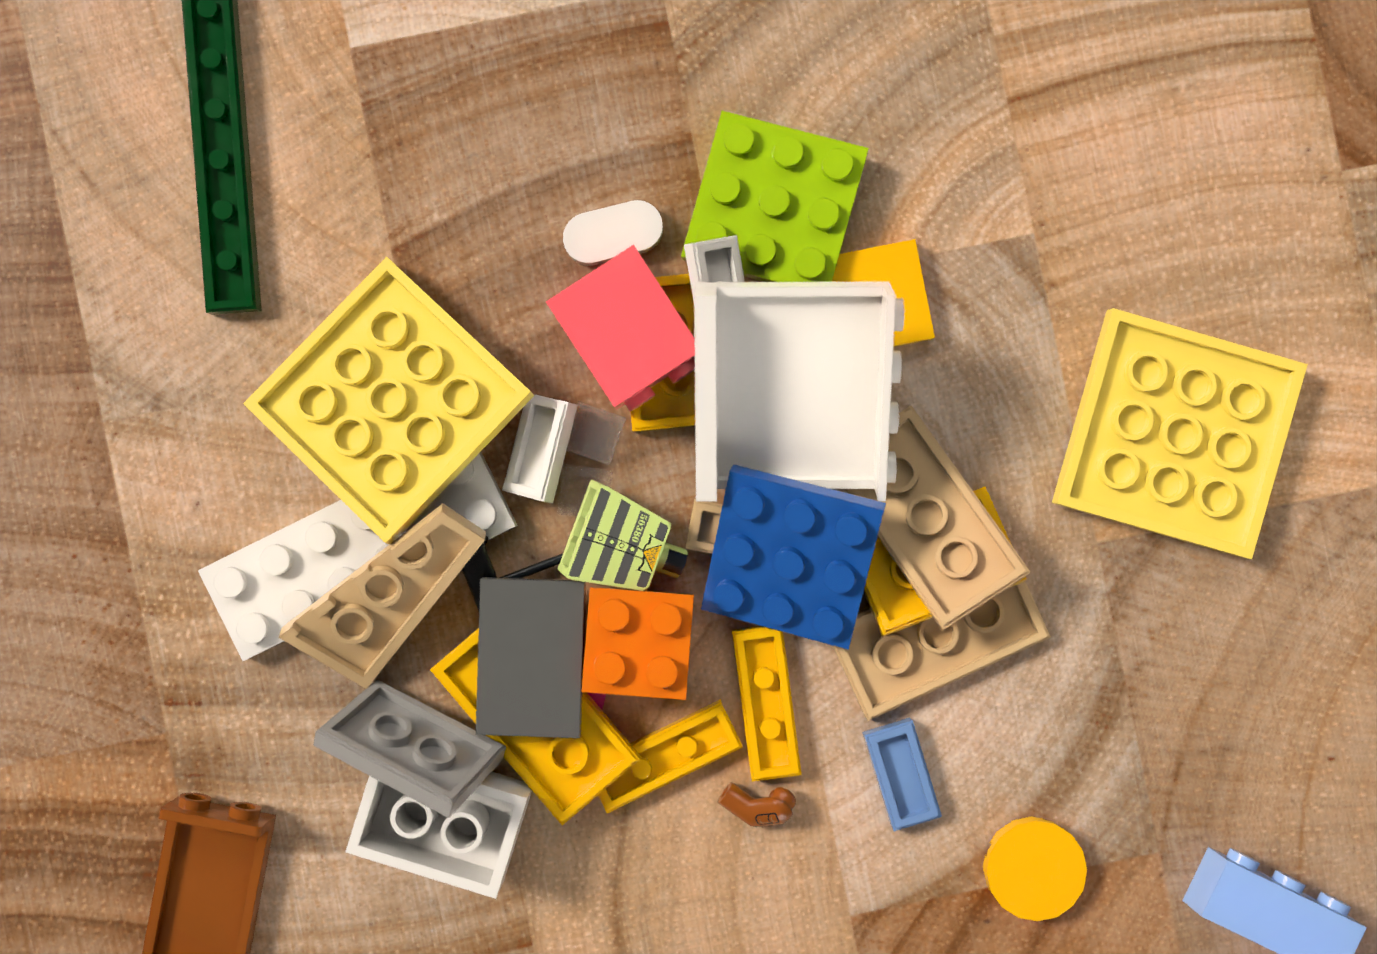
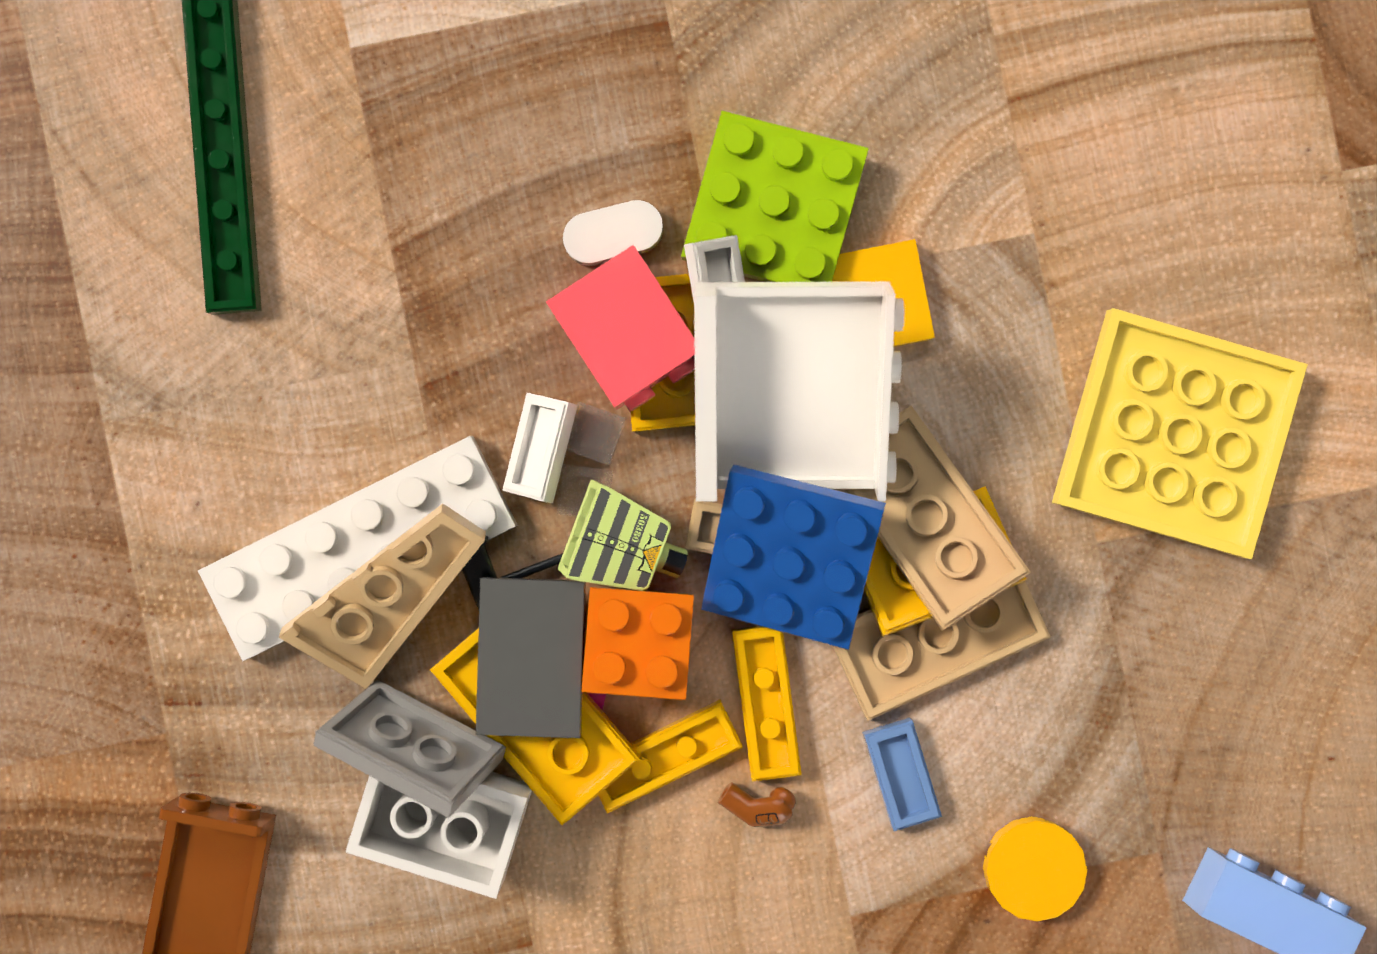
light yellow plate [243,257,534,545] -> none

